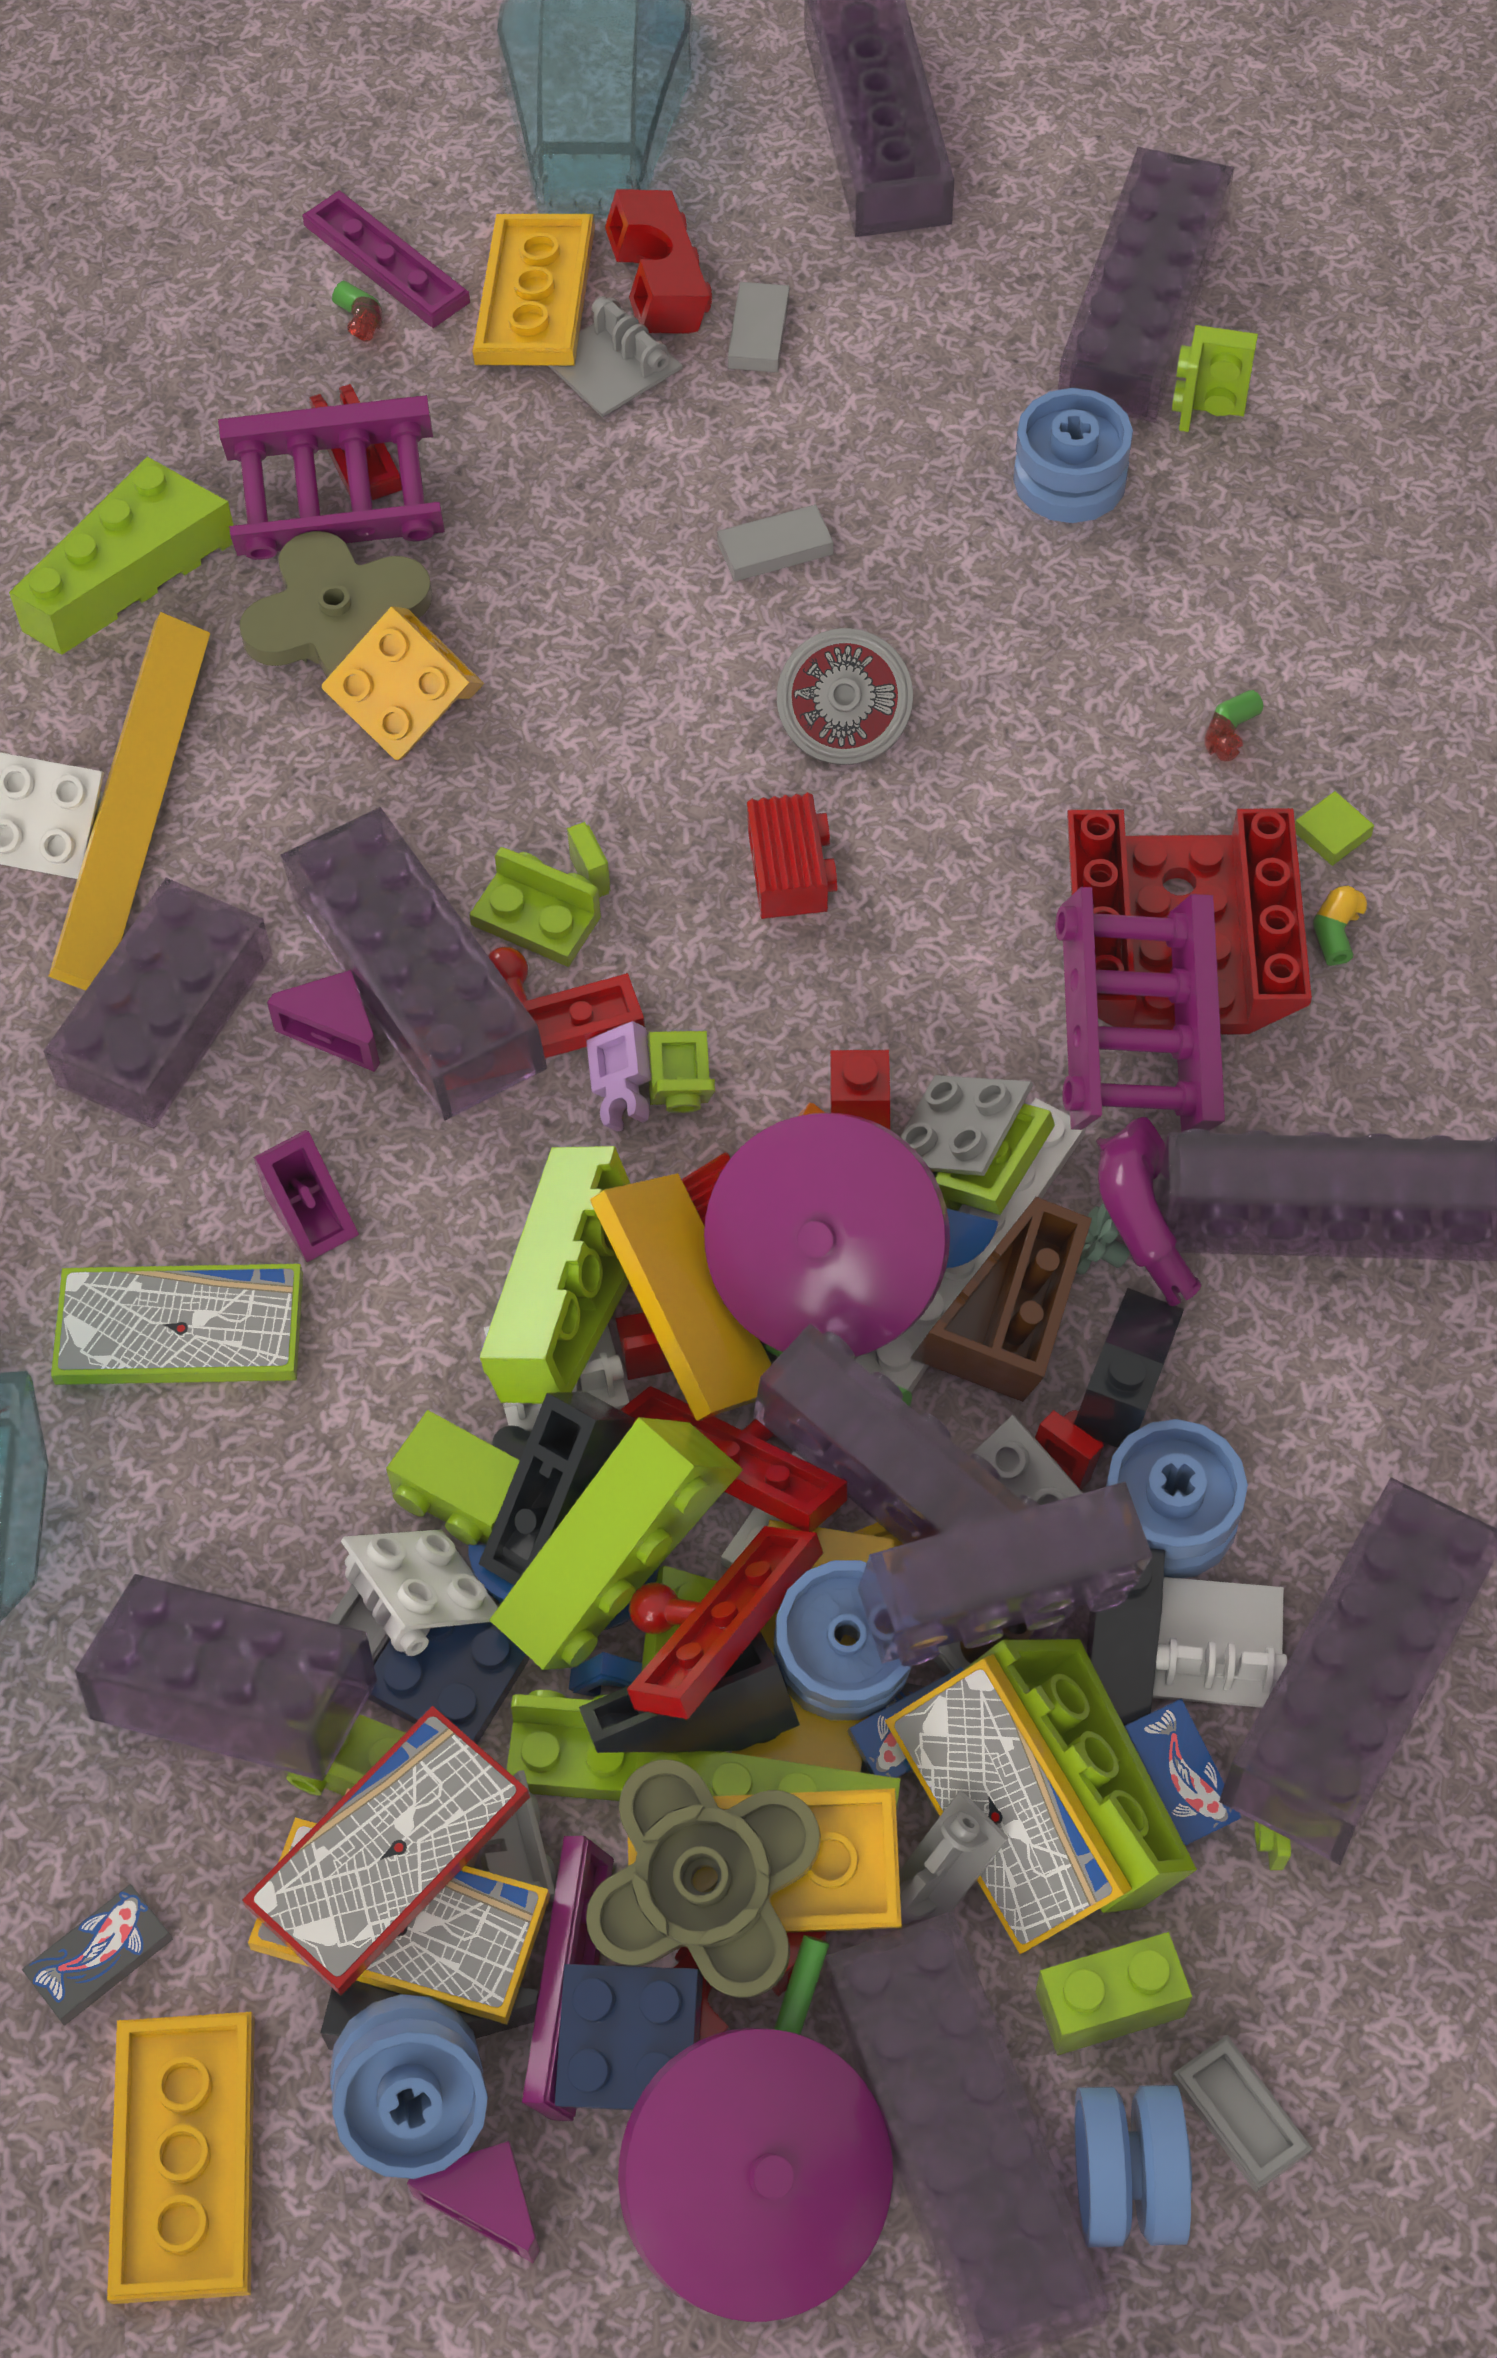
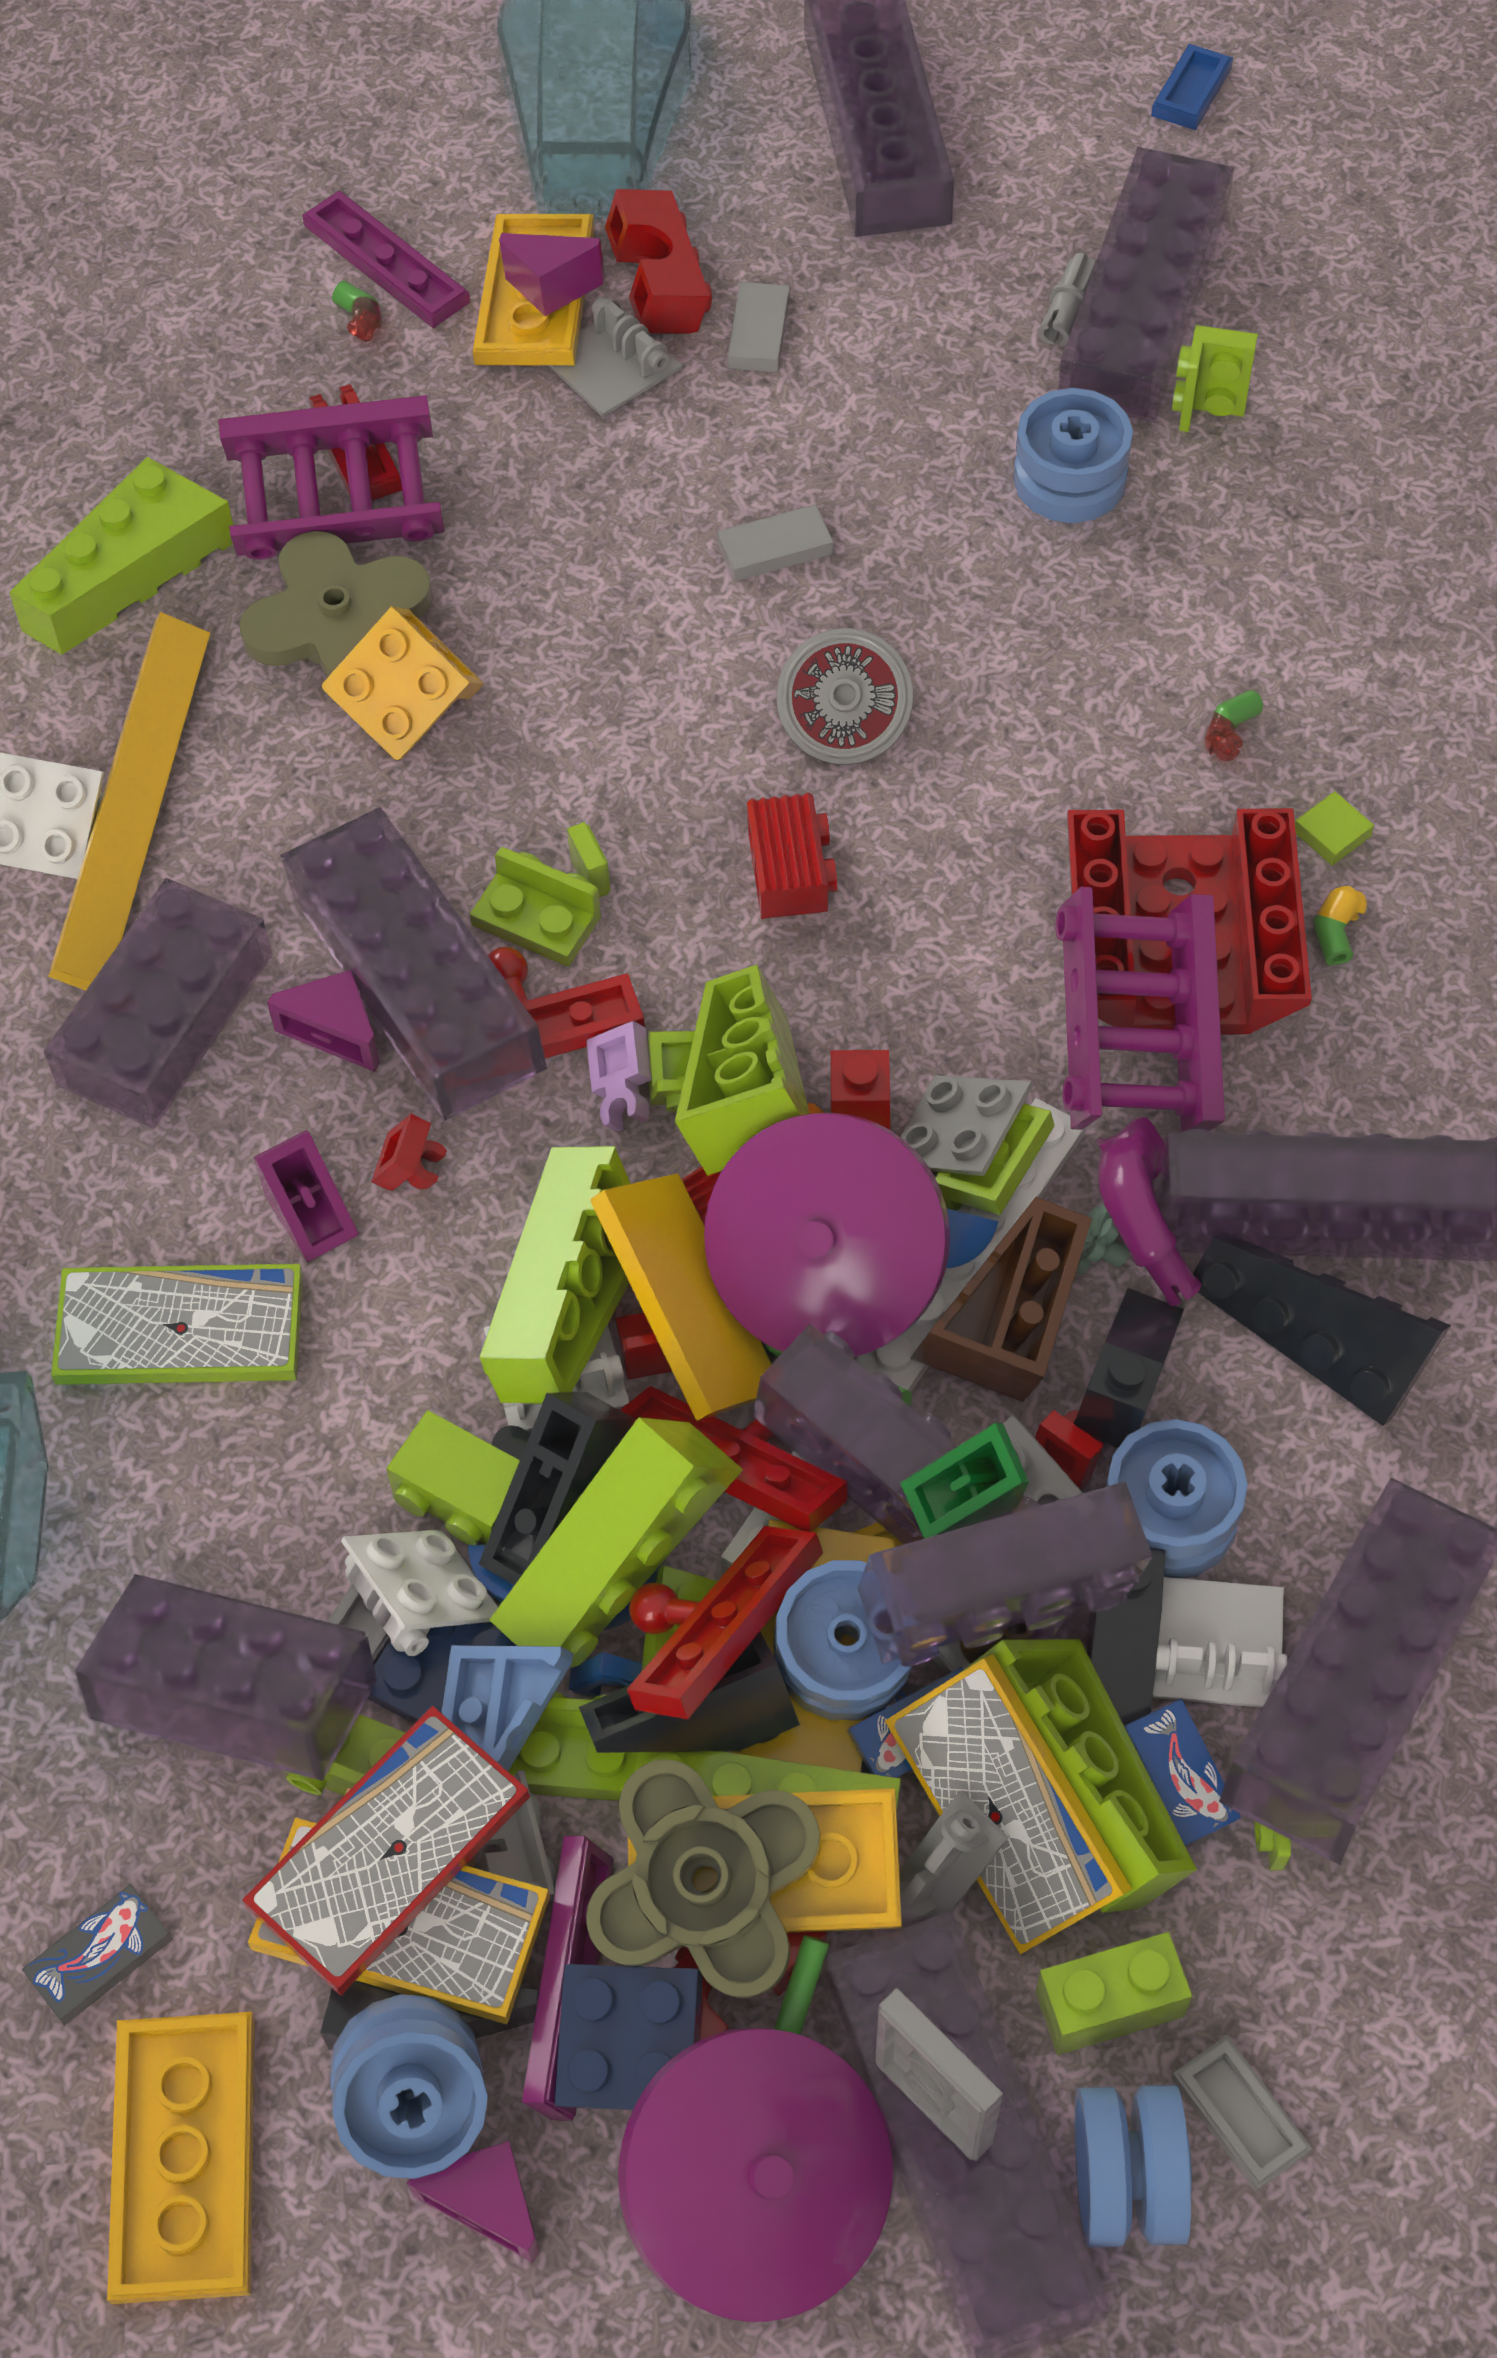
none -> red tile [371,1113,447,1191]
none -> medium blue wing [442,1645,573,1771]
none -> magenta slope [499,233,605,316]
none -> lime wedge [675,964,809,1176]
none -> light grey tile [875,1988,1003,2161]
none -> green slope [900,1423,1029,1541]
none -> light grey axle [1038,253,1097,347]
none -> blue tile [1151,44,1233,130]
none -> black wing [1193,1231,1451,1426]

